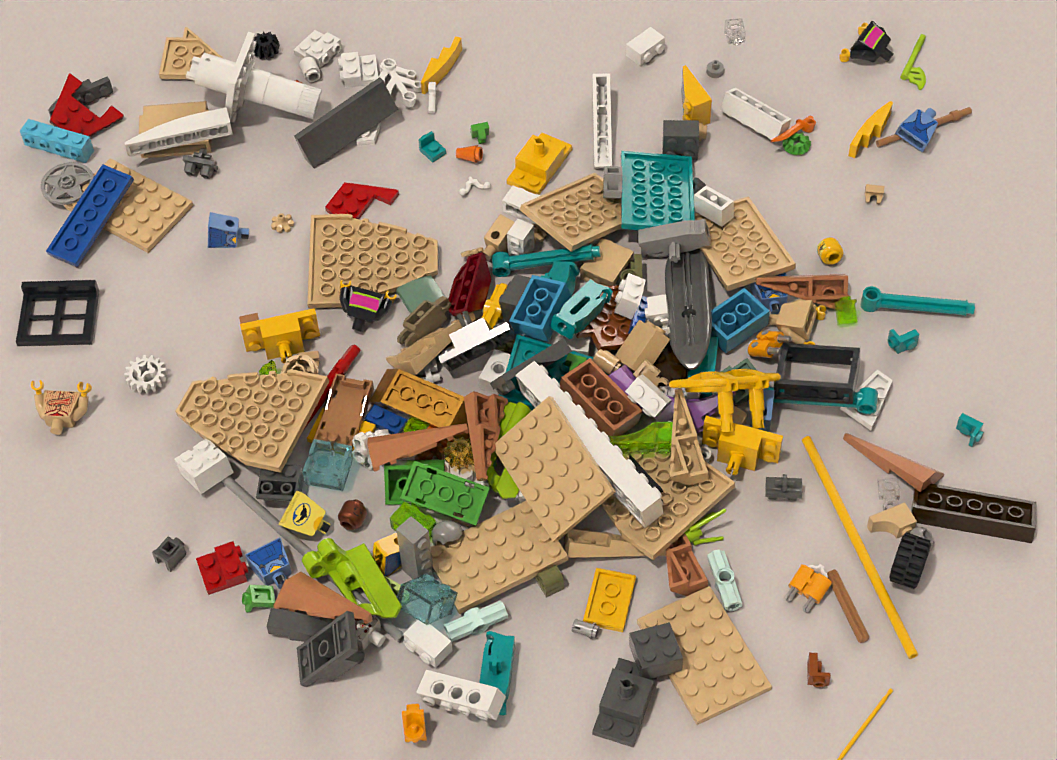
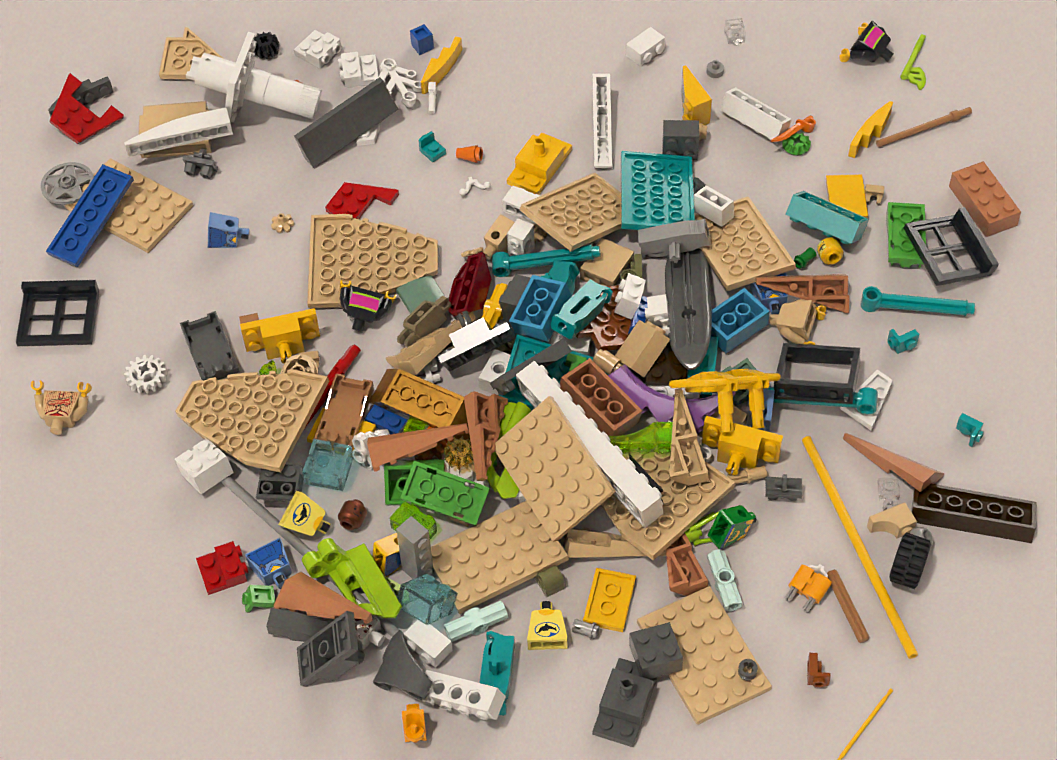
medium azure brick [20,119,94,163] -> none
dark grey window [152,536,186,572] -> none
white brick [299,57,320,82] -> none
light grey hair [431,521,462,546] -> none
bright green tile [470,122,489,144] -> none
light grey brick [603,166,622,198] -> none
white brick [625,374,672,418] -> none
tan plate [633,359,669,391] -> none
light orange piece [748,330,792,358] -> none
clear neon green bracket [835,296,857,325] -> none
medium blue torso [895,108,938,152] -> none
none -> dark grey piece [180,311,240,381]
none -> dark grey panel [373,630,433,700]
none -> blue panel [410,24,434,55]
none -> light yellow torso [527,601,568,650]
none -> green torso [707,505,756,549]
none -> tan axle [727,466,767,484]
none -> dark grey bush [738,659,758,681]
none -> teal brick [785,191,869,245]
none -> green pin [793,247,817,269]
none -> yellow tile [826,174,868,218]
none -> bright green piece [886,202,926,268]
none -> black window [903,207,999,286]
none -> nougat brick [949,161,1021,237]

